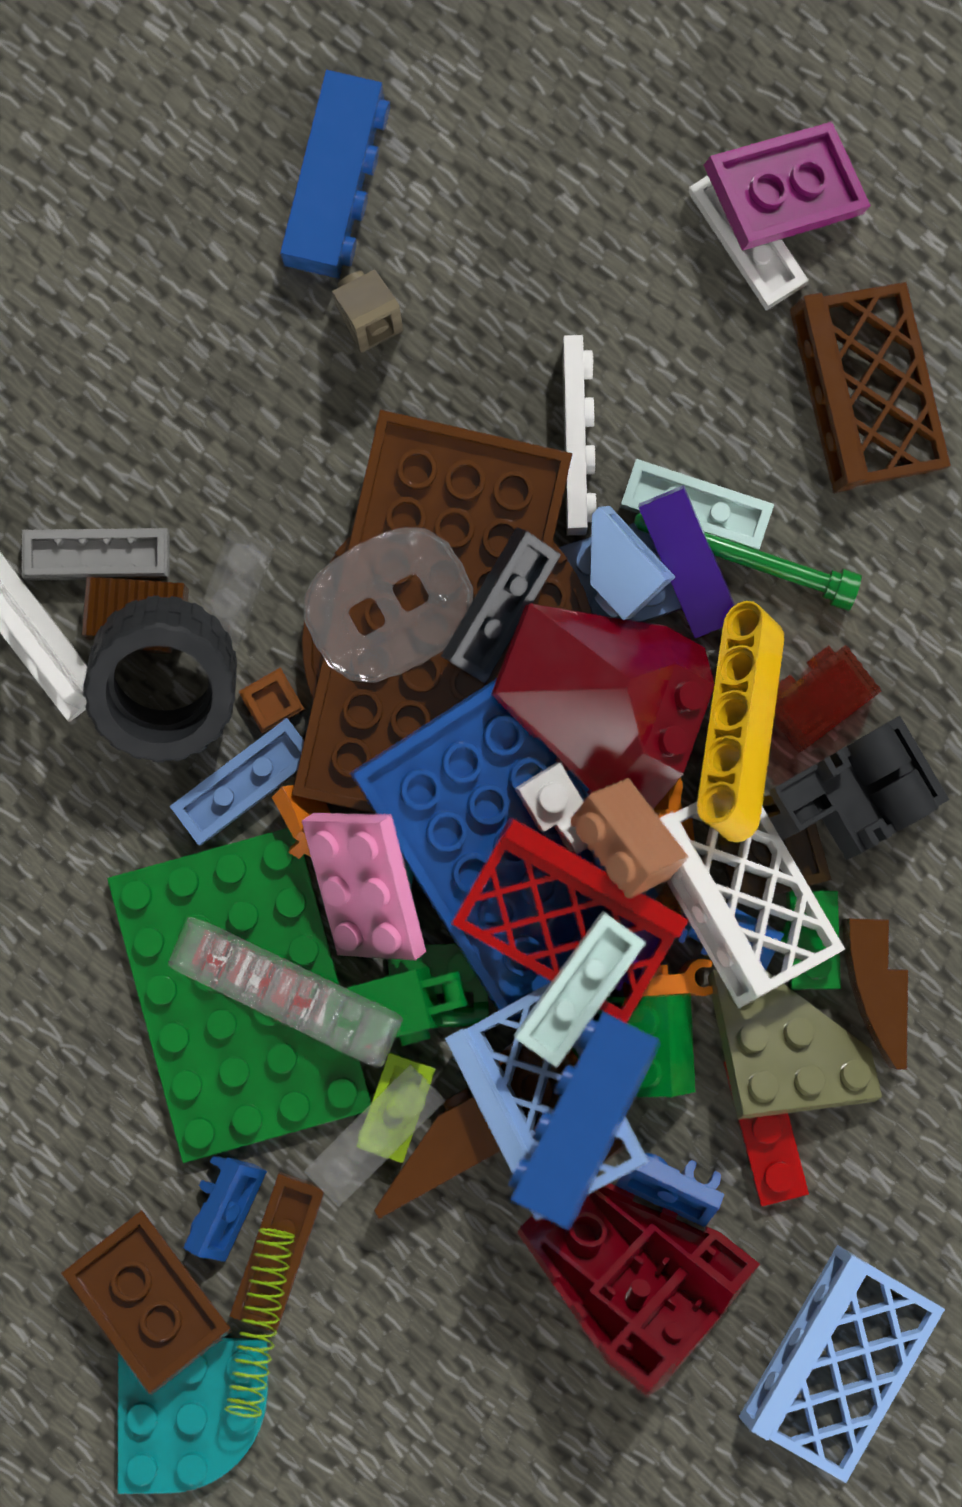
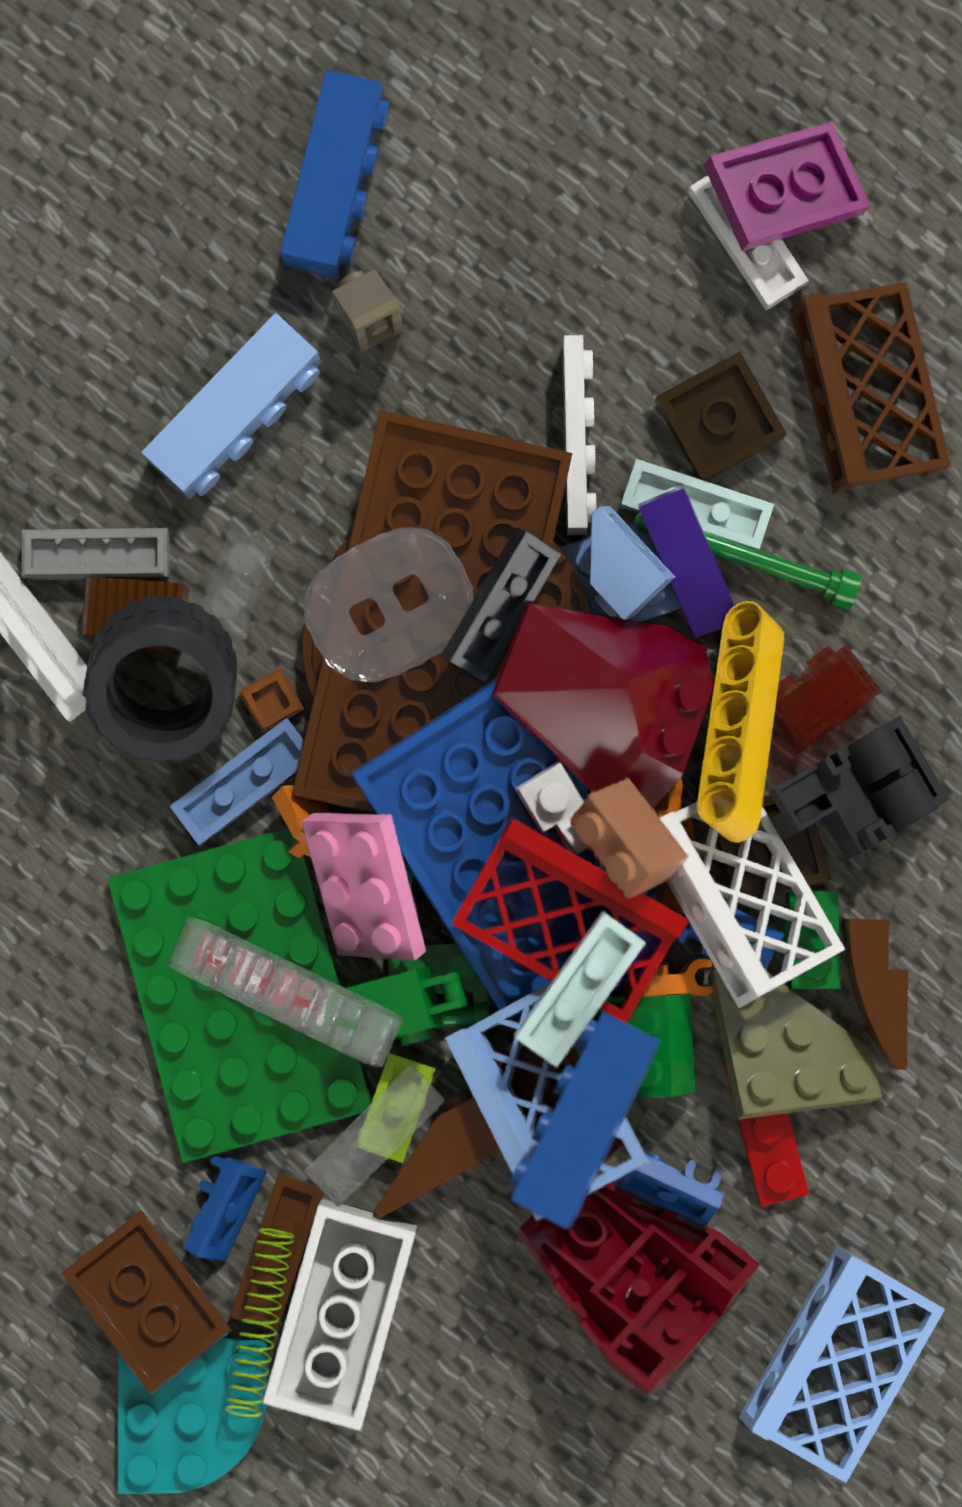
none -> light blue brick [141,313,321,500]
none -> white brick [263,1199,417,1431]
none -> dark brown plate [655,351,787,481]

